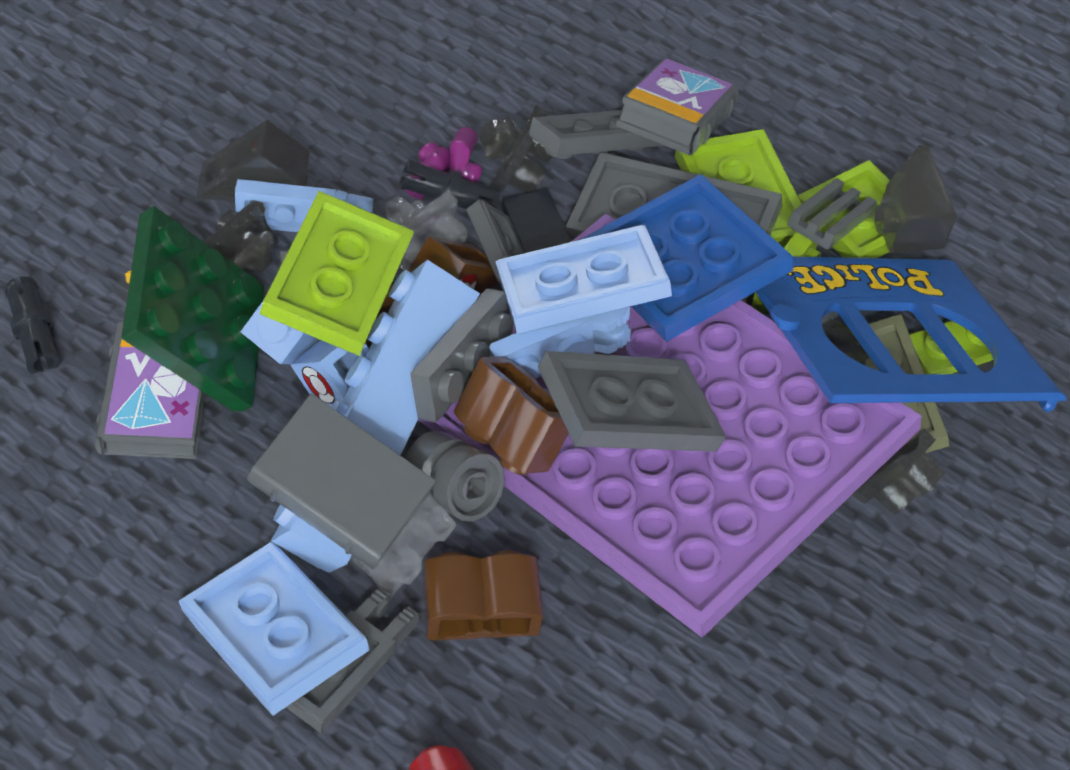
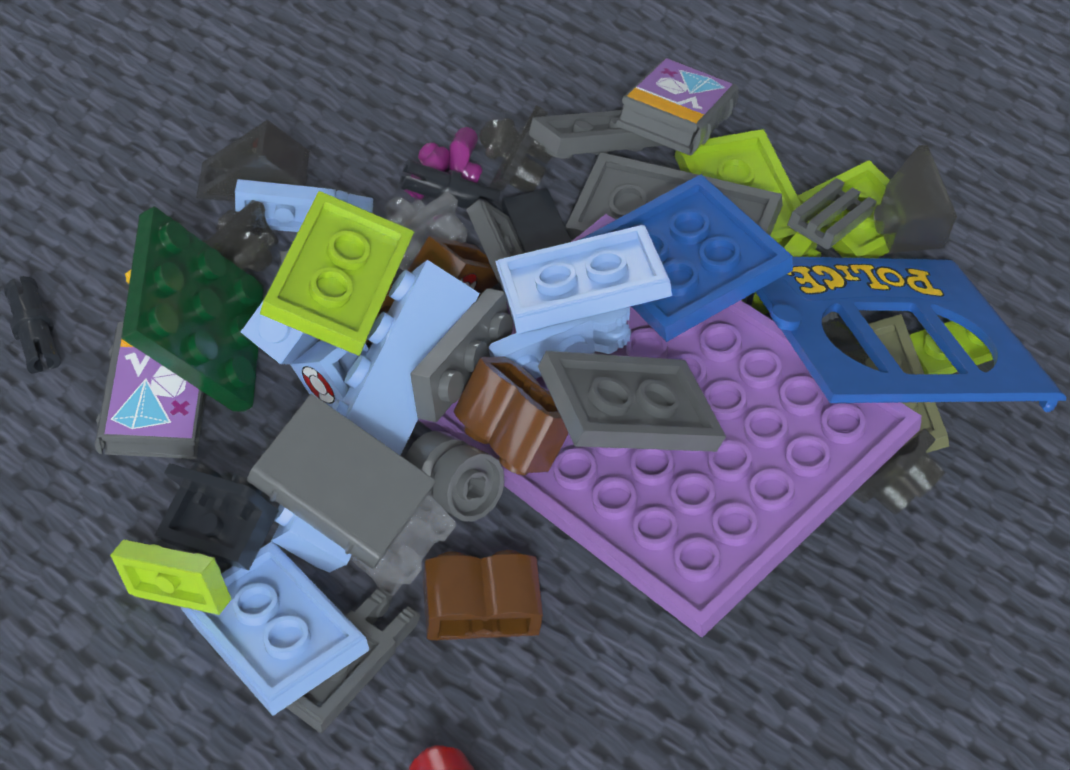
none -> lime plate [110,540,232,615]
none -> black bracket [155,462,279,571]

